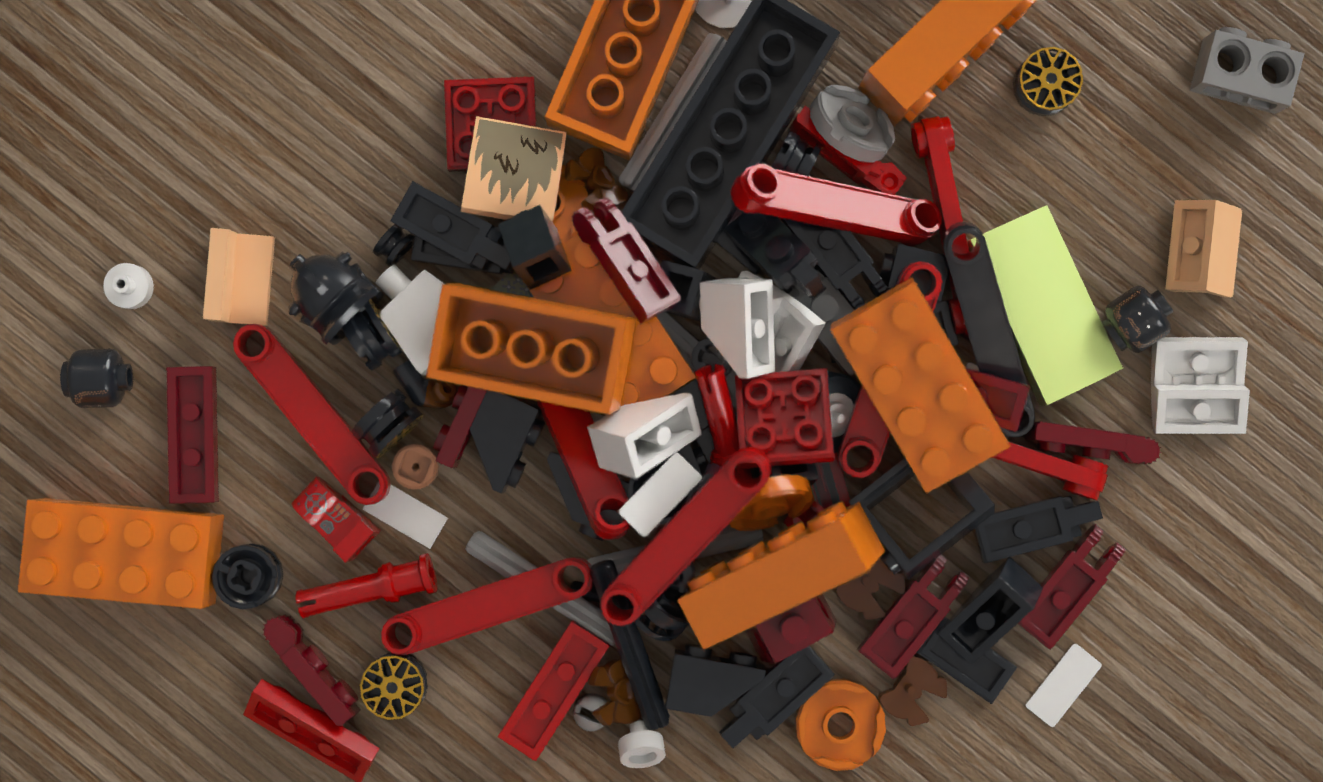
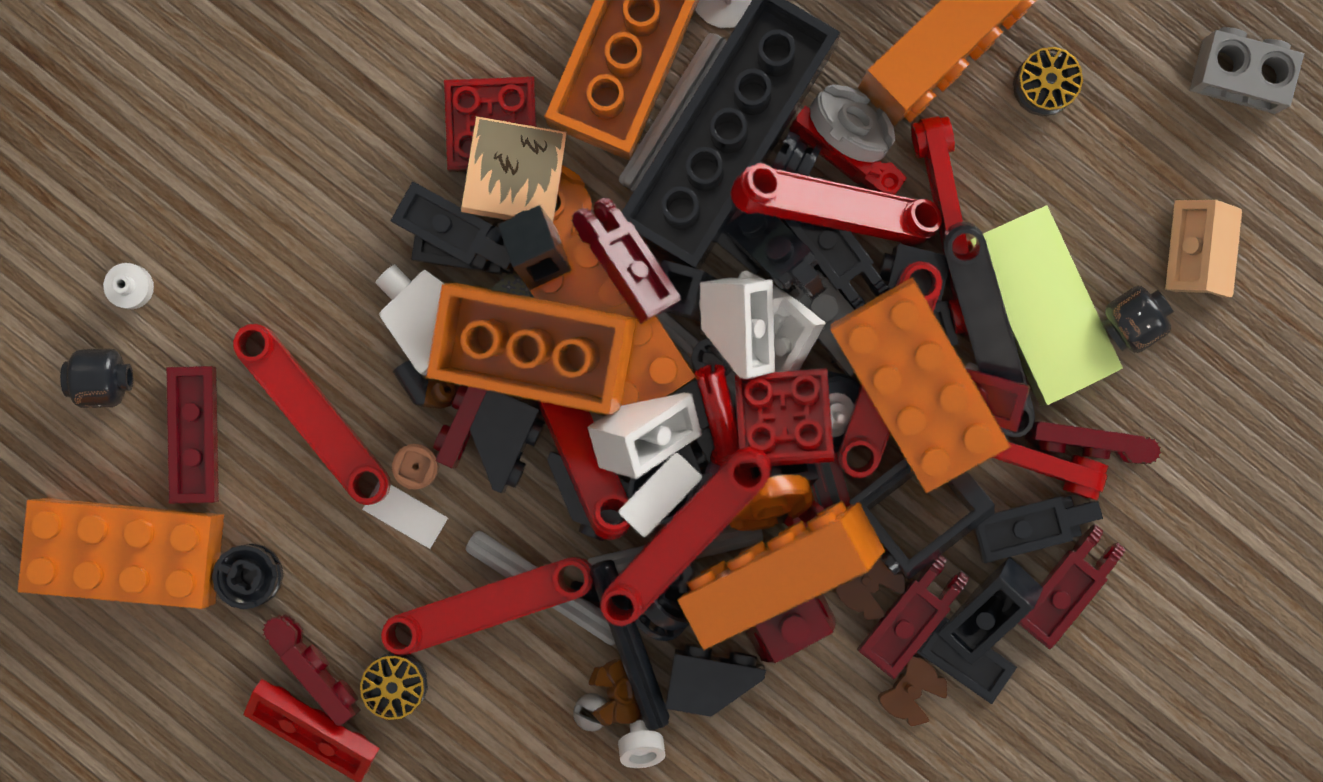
light nougat panel [203,228,275,326] -> none
black helmet [288,252,384,345] -> none
red leg [291,476,381,563] -> none
red pin [295,553,437,619] -> none
black wheel [342,299,403,371] -> none
black wheel [351,389,424,458] -> none
black bush [373,224,415,267] -> none
red plate [498,621,610,762] -> none
reddish brown piece [565,147,628,213] -> none
black hinge [719,646,835,749] -> none
orange tile [795,678,886,771] -> none
white sticker [1026,644,1102,727] -> none
white slope [1151,337,1250,434] -> none

